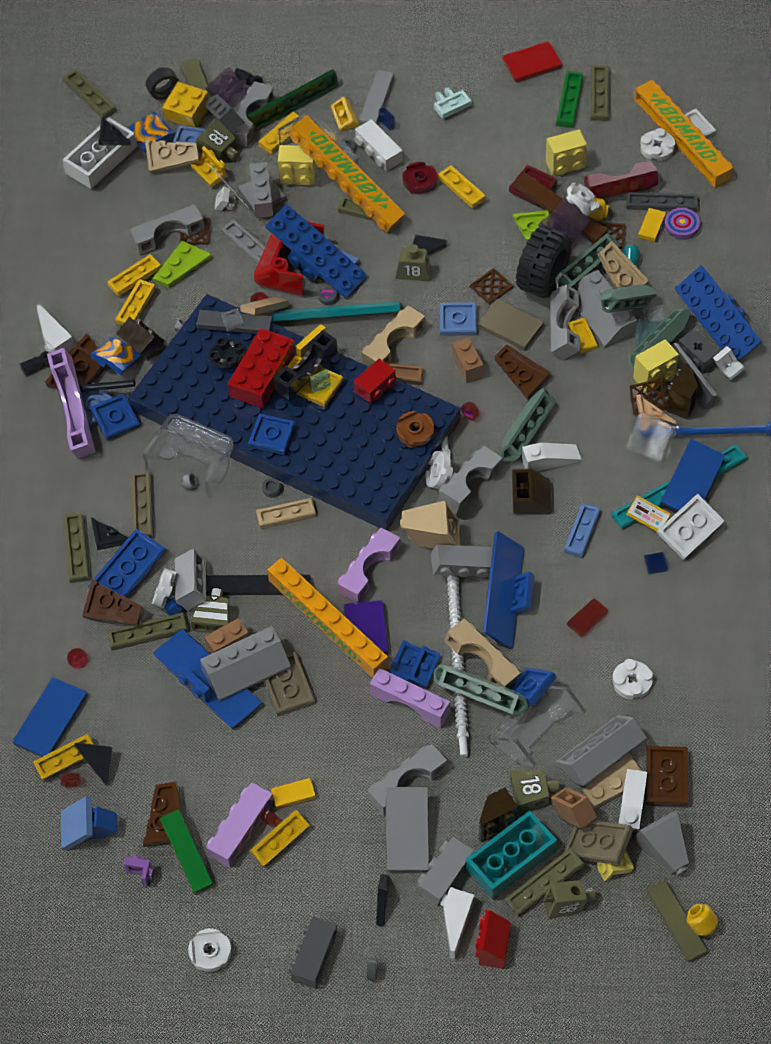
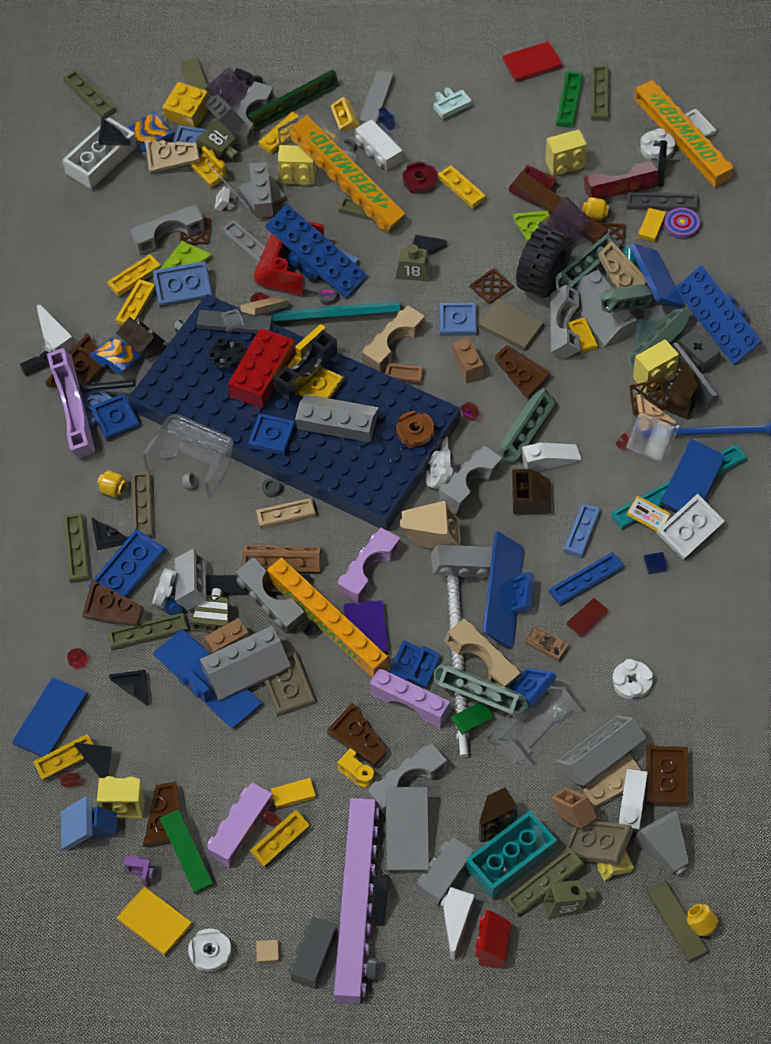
black tyre [145,67,180,100] -> none
clear light blue tile [310,369,331,392] -> none
red brick [354,358,396,404] -> none
olive torso [510,770,560,814] -> none
white plate [566,183,599,216] -> none
white bracket [713,346,745,380] -> none
none -> yellow head [97,470,127,498]
none -> light yellow brick [97,776,145,819]
none -> black tile [109,670,149,705]
none -> yellow tile [117,887,192,956]
none -> medium blue tile [153,261,212,306]
none -> light grey arch [236,557,305,633]
none -> medium nougat fence [242,545,321,572]
none -> tan tile [256,940,279,964]
none -> light grey slope [295,394,379,442]
none -> black hinge [301,619,317,636]
none -> reddish brown wing [327,702,387,767]
none -> lavender brick [334,798,379,1004]
none -> yellow leg [337,748,374,788]
none -> green tile [451,702,494,734]
none -> medium nougat tile [525,626,569,662]
none -> blue tile [549,552,624,606]
none -> clear red tile [615,431,633,449]
none -> blue tile [630,243,684,309]
none -> black tile [657,140,668,187]

